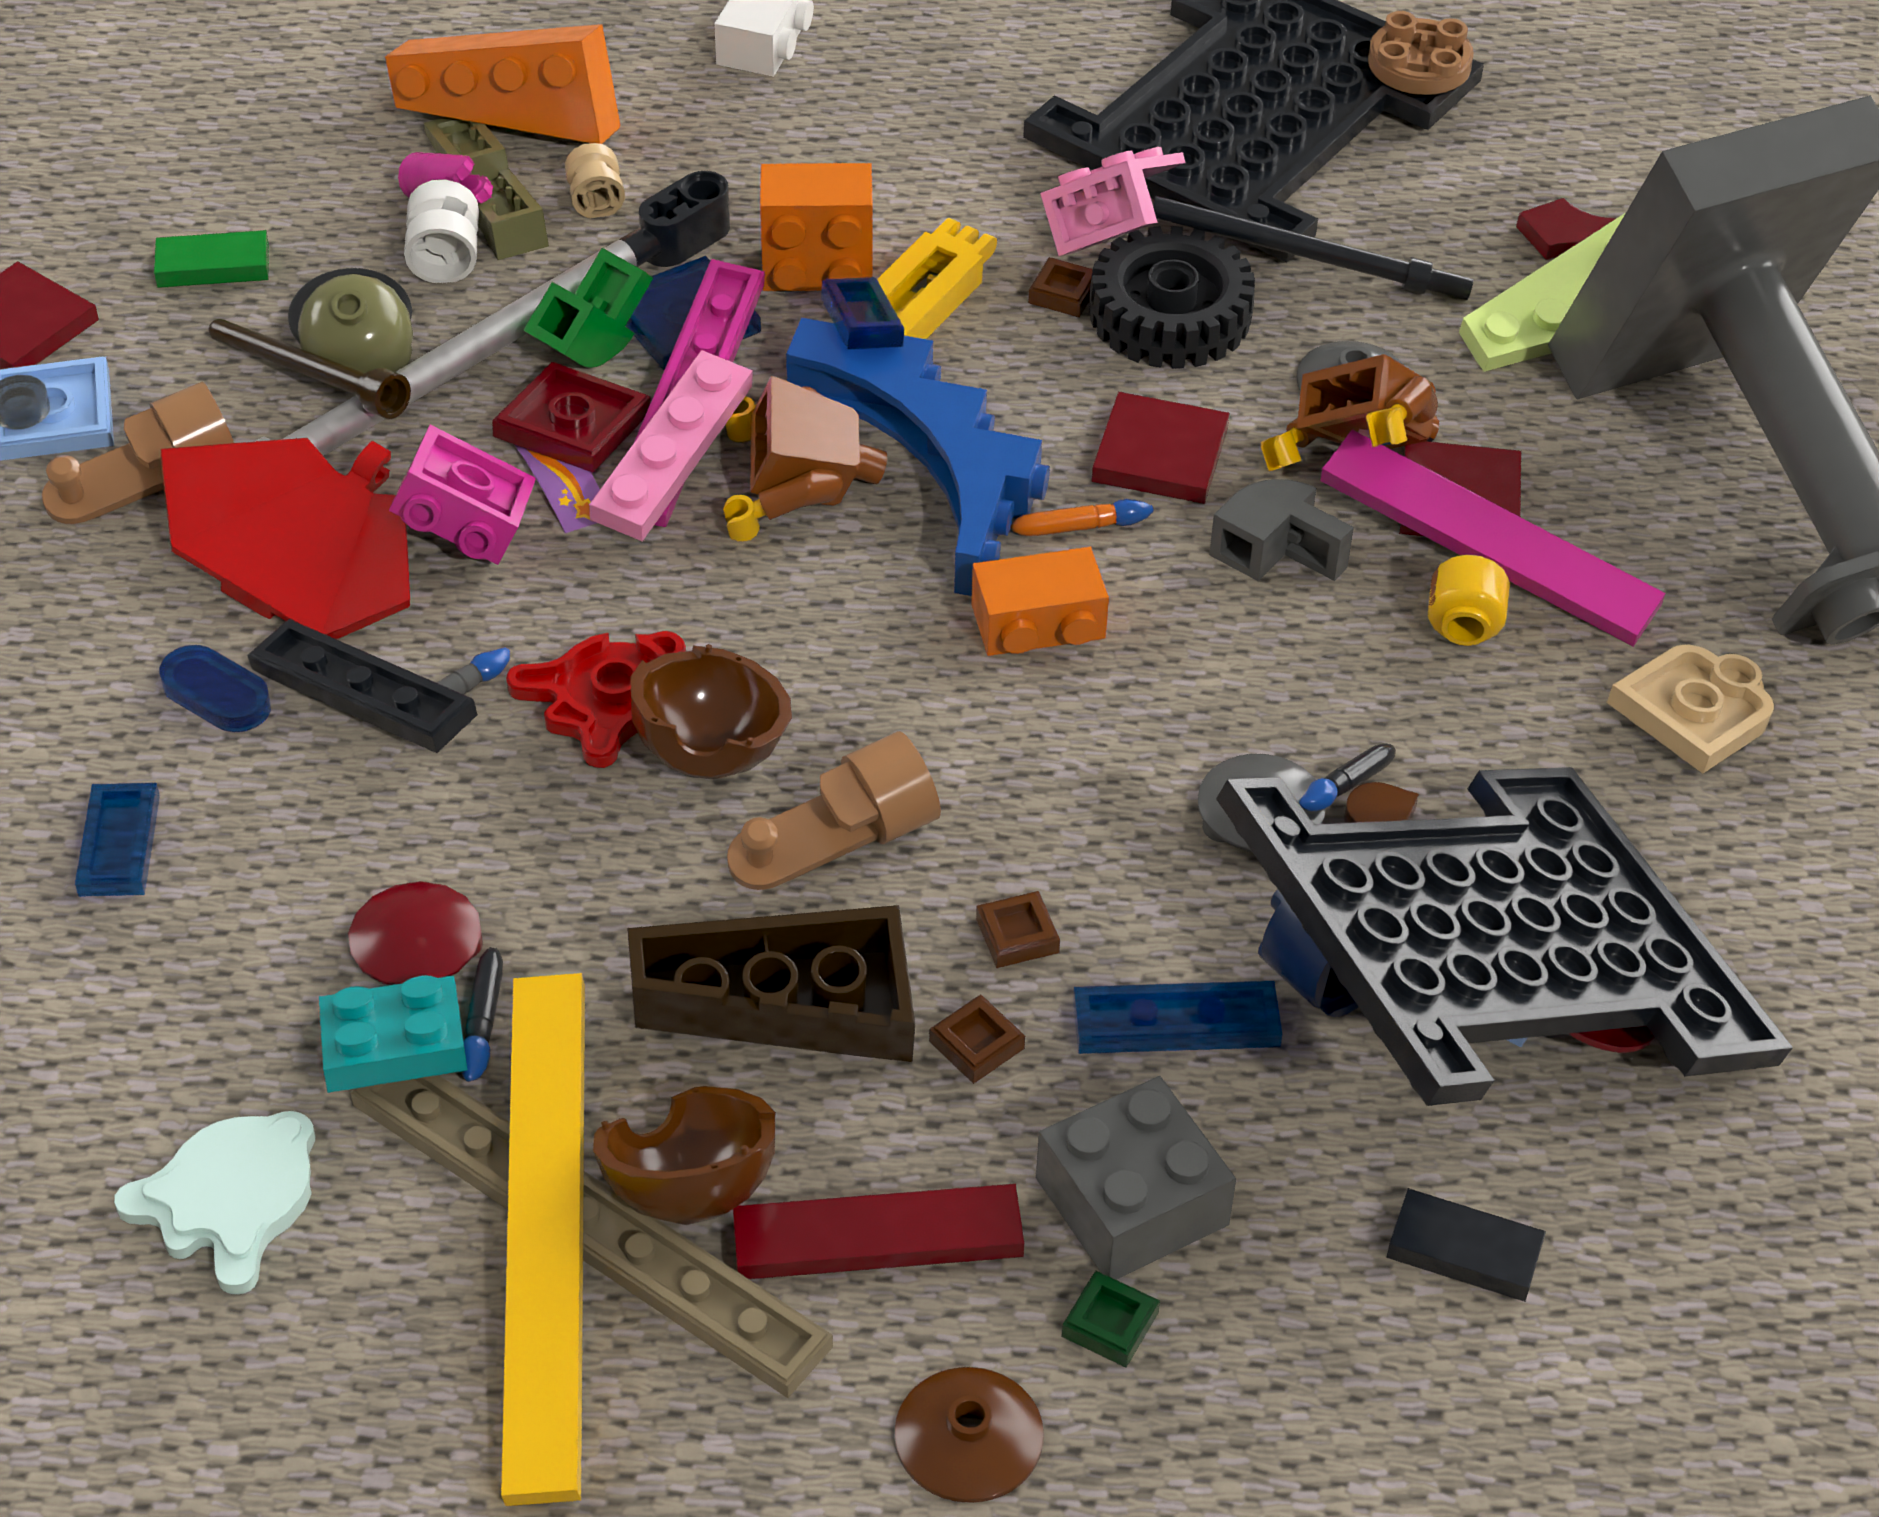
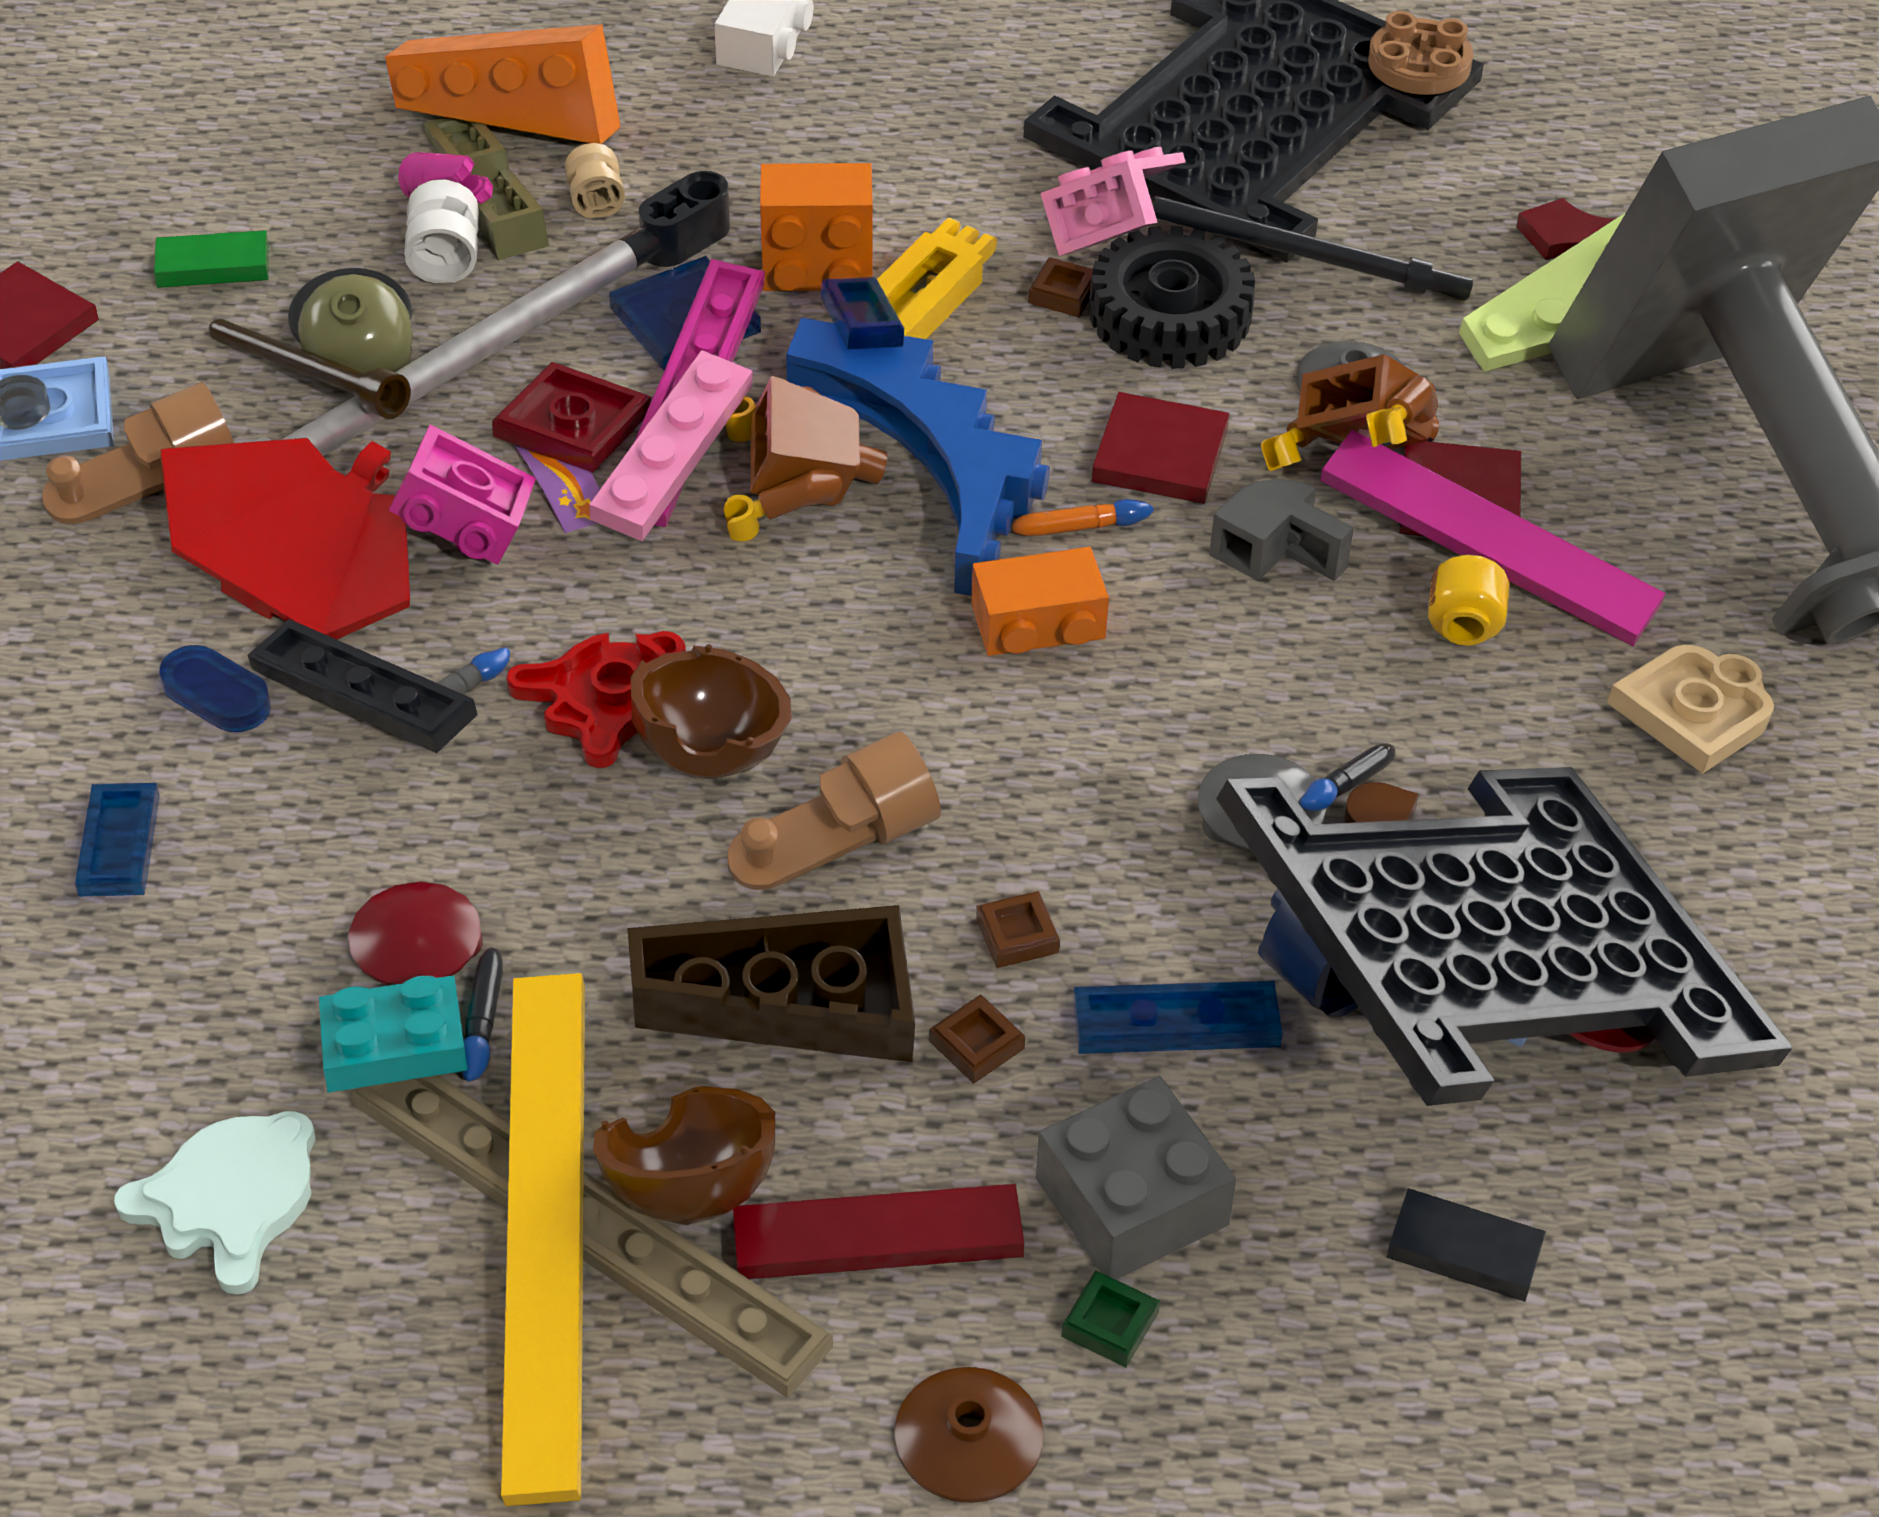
green brick [523,248,653,368] -> none

